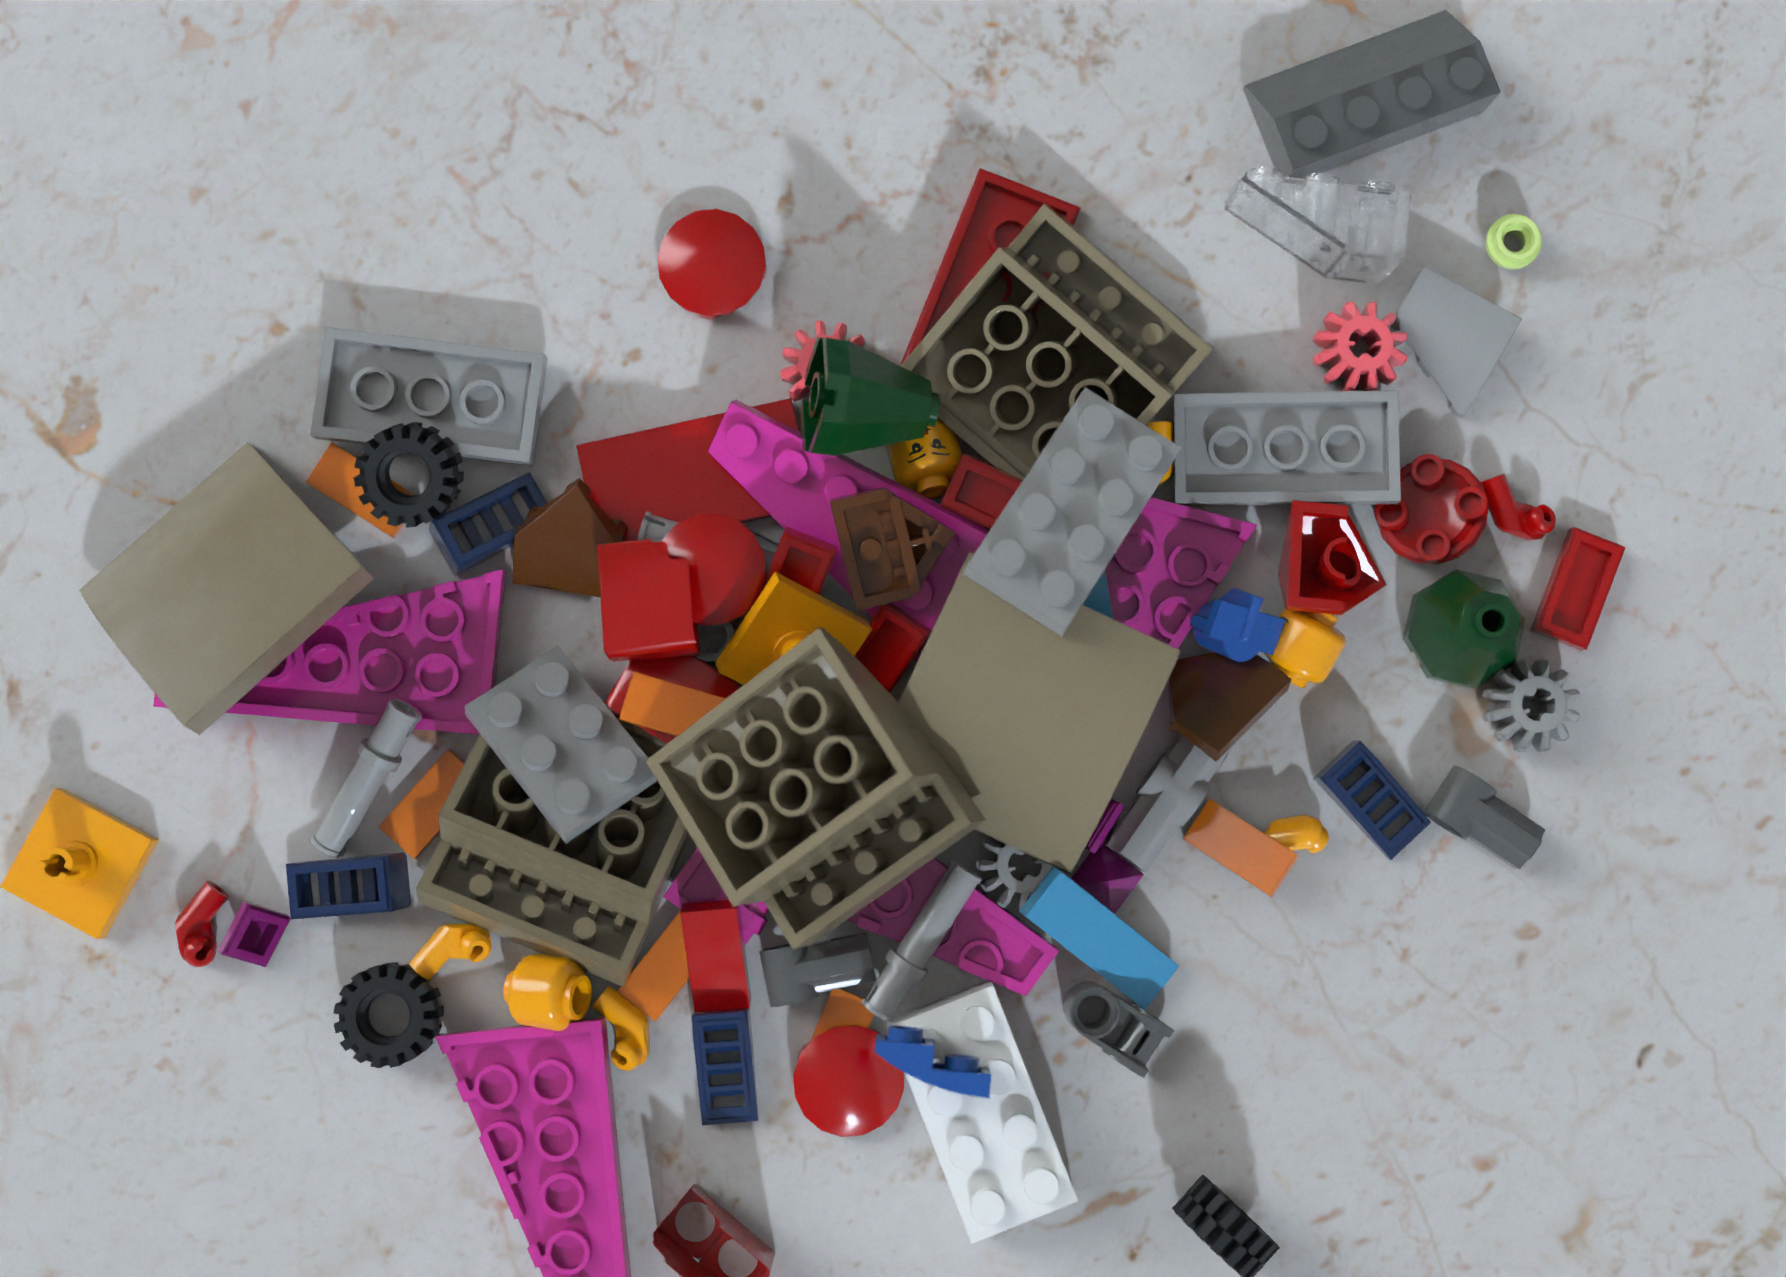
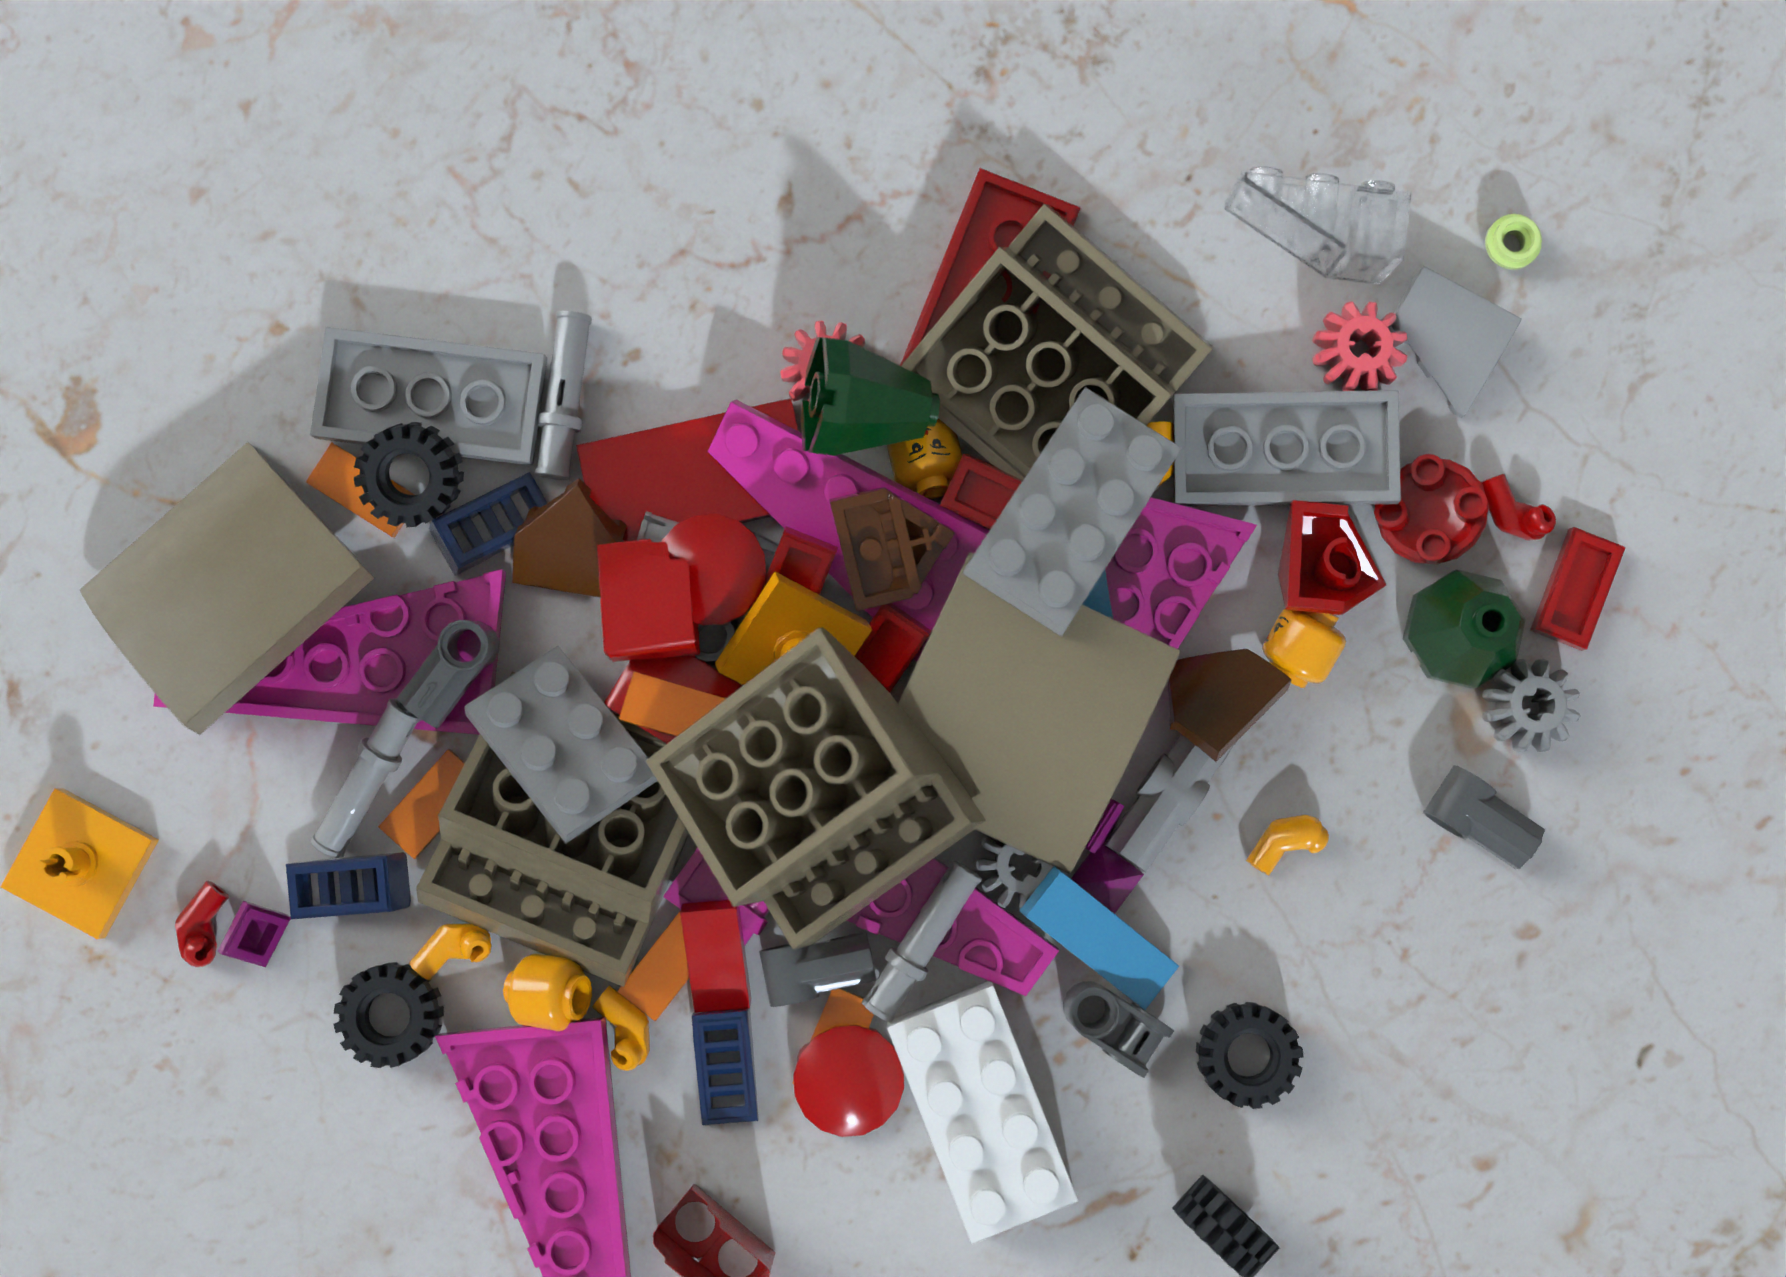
red dish [657,209,767,320] -> none
blue slope [875,1026,991,1098] -> none
orange piece [1183,798,1299,897] -> none
blue piece [1190,588,1285,662] -> none
dark grey slope [1243,10,1501,188] -> none
dark blue slope [1313,740,1431,860] -> none
none -> dark grey piece [397,620,499,728]
none -> light grey pin [535,311,592,480]
none -> black tyre [1195,1002,1304,1109]

